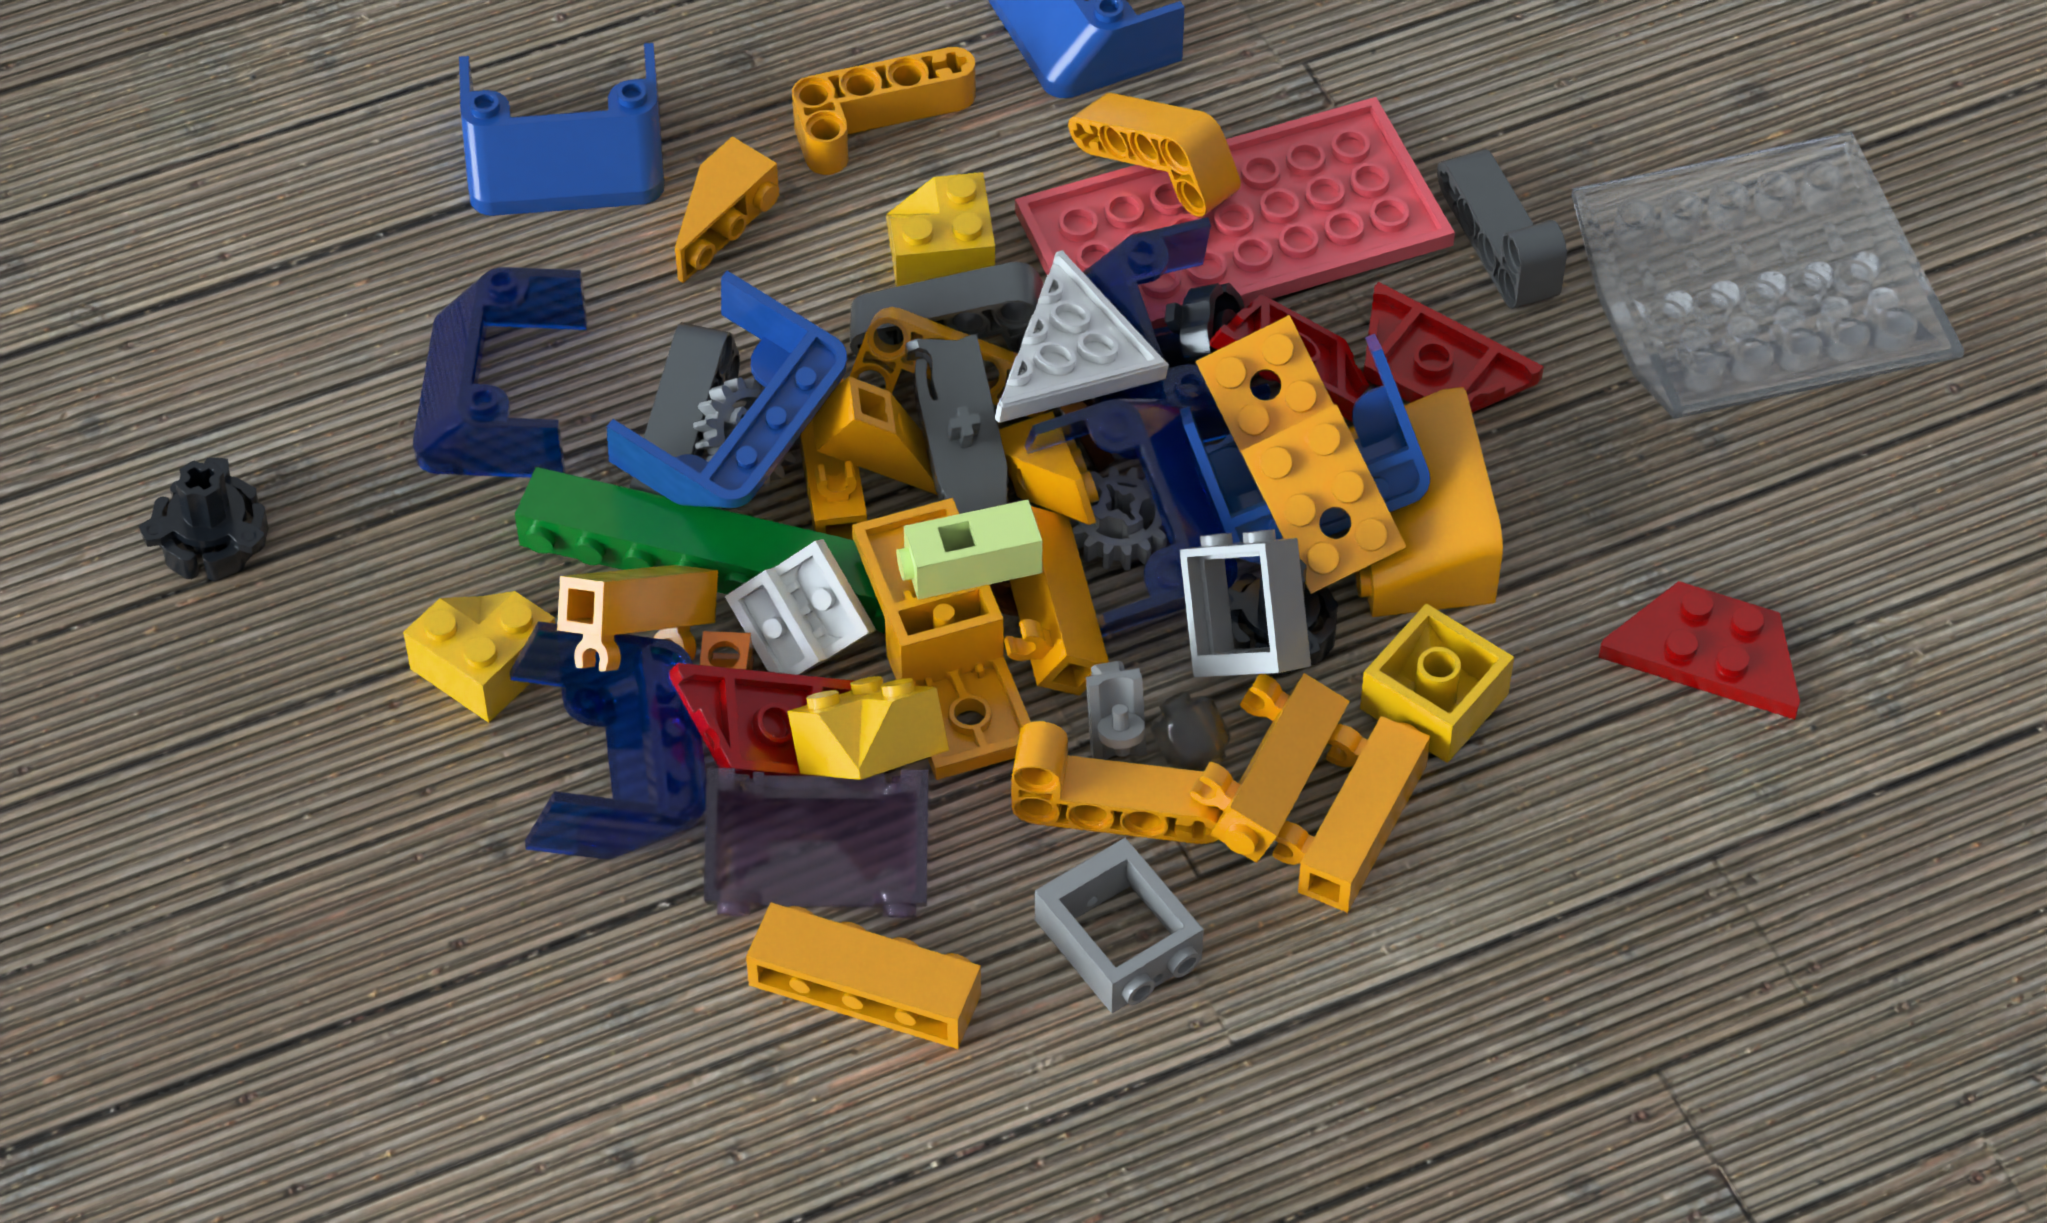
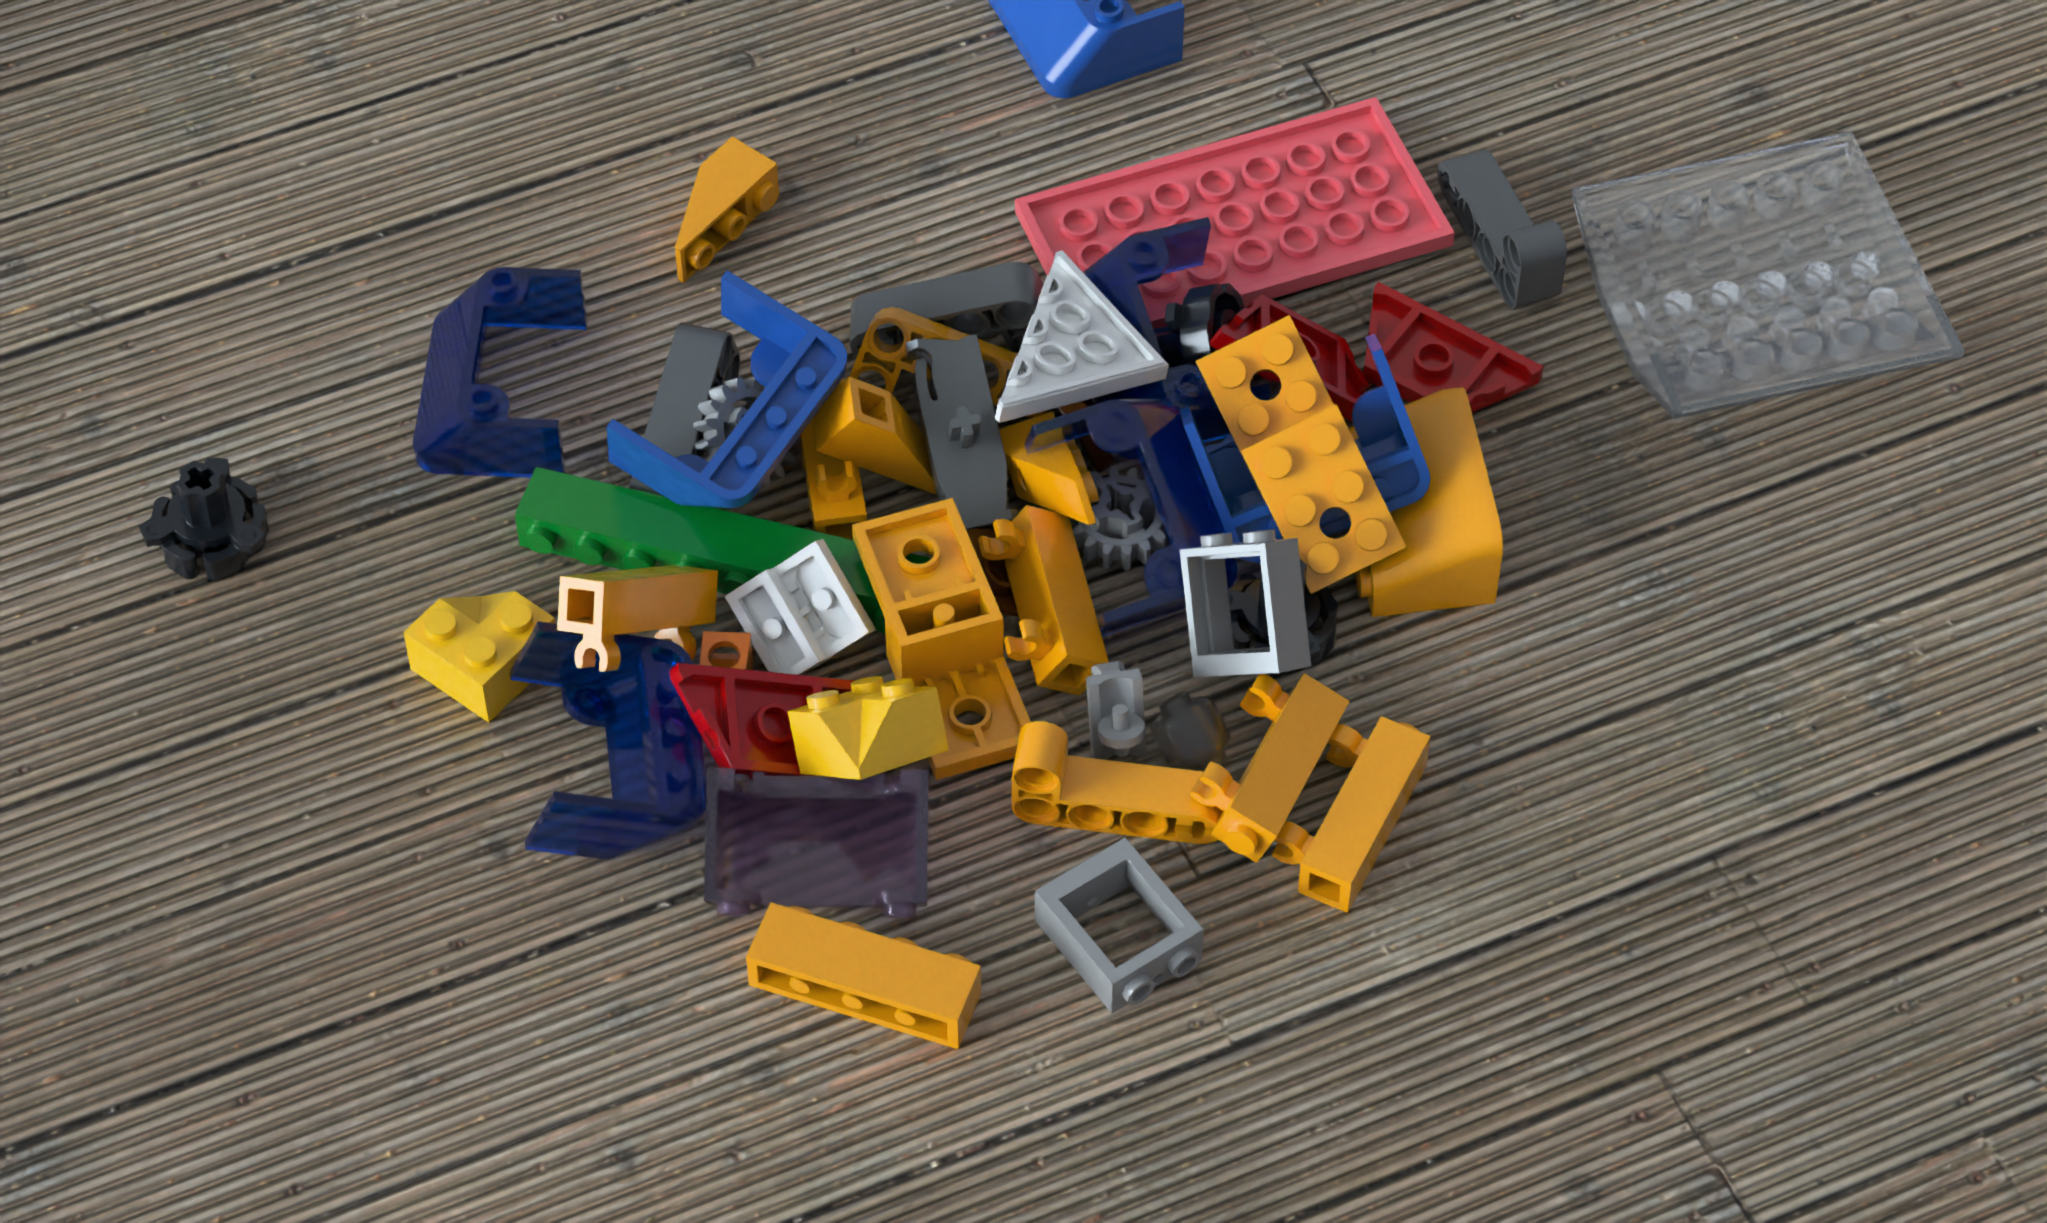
blue windscreen [459,43,665,216] -> none
light orange beam [792,47,976,175] -> none
yellow slope [886,172,995,287] -> none
yellowish green brick [896,499,1043,600] -> none
light orange beam [1068,93,1241,217] -> none
yellow slope [1360,603,1514,763] -> none
red wing [1598,581,1800,720] -> none

